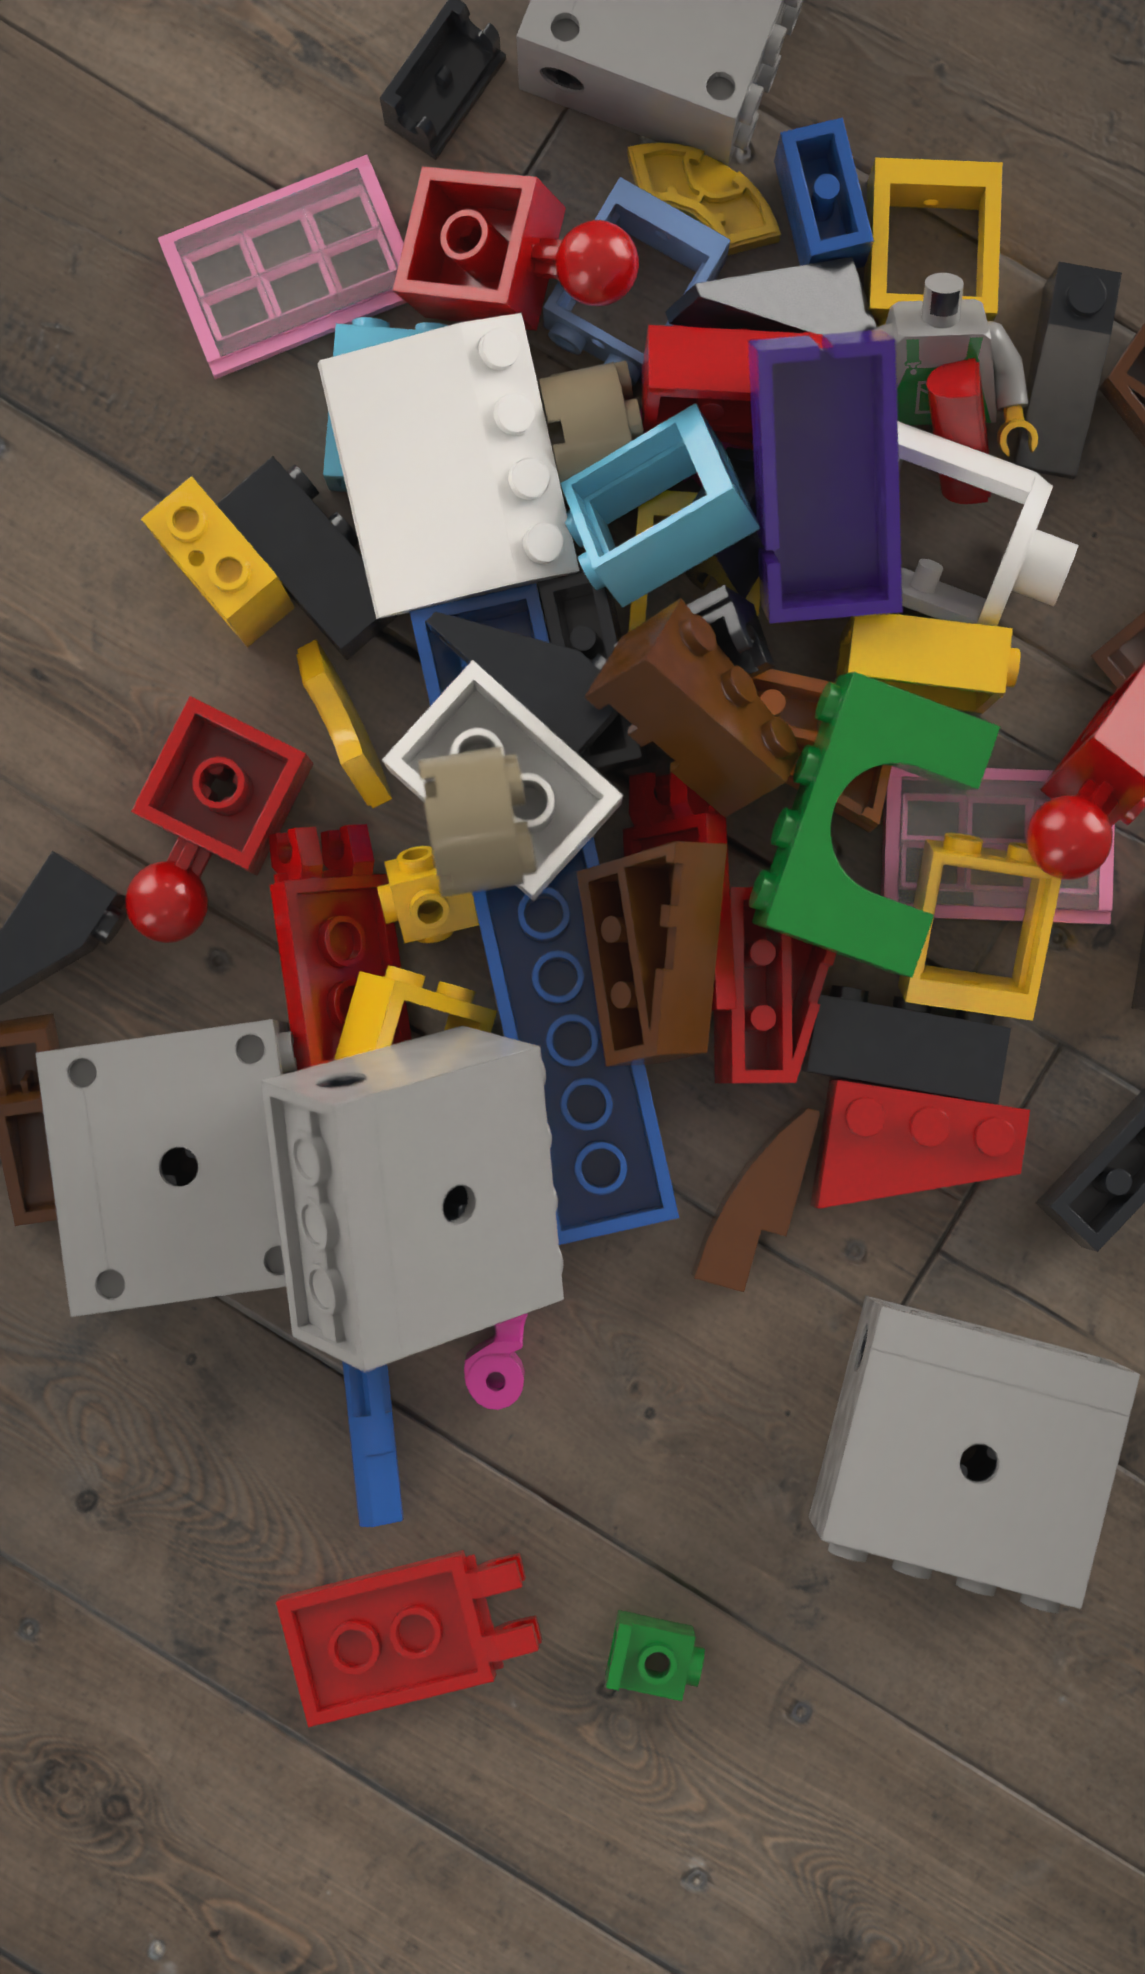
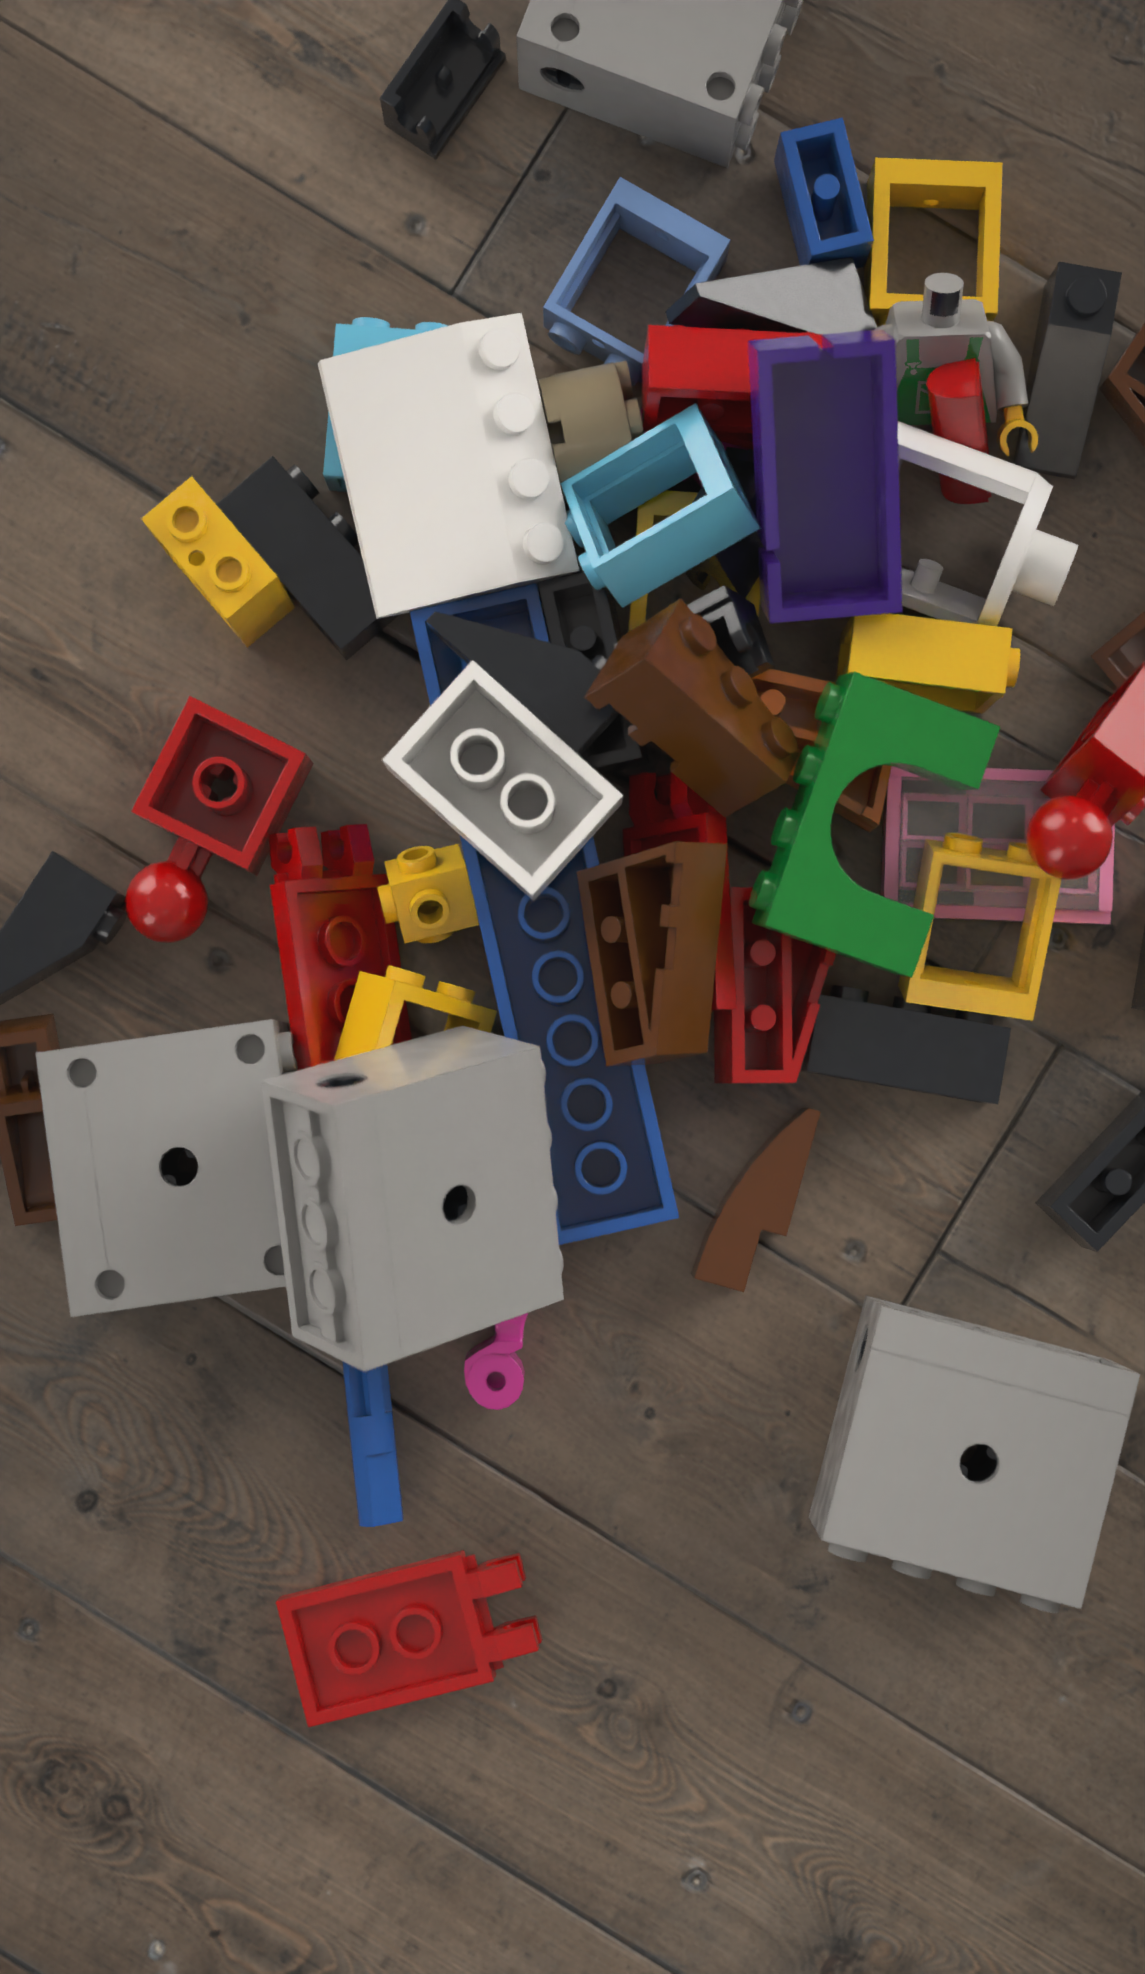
clear piece [158,154,407,379] -> none
yellow tile [296,639,392,809] -> none
red brick [392,166,639,331] -> none
dark tan brick [418,746,537,897] -> none
green brick [605,1610,705,1701] -> none
yellow tile [627,143,781,255] -> none
red wedge [810,1080,1030,1209] -> none

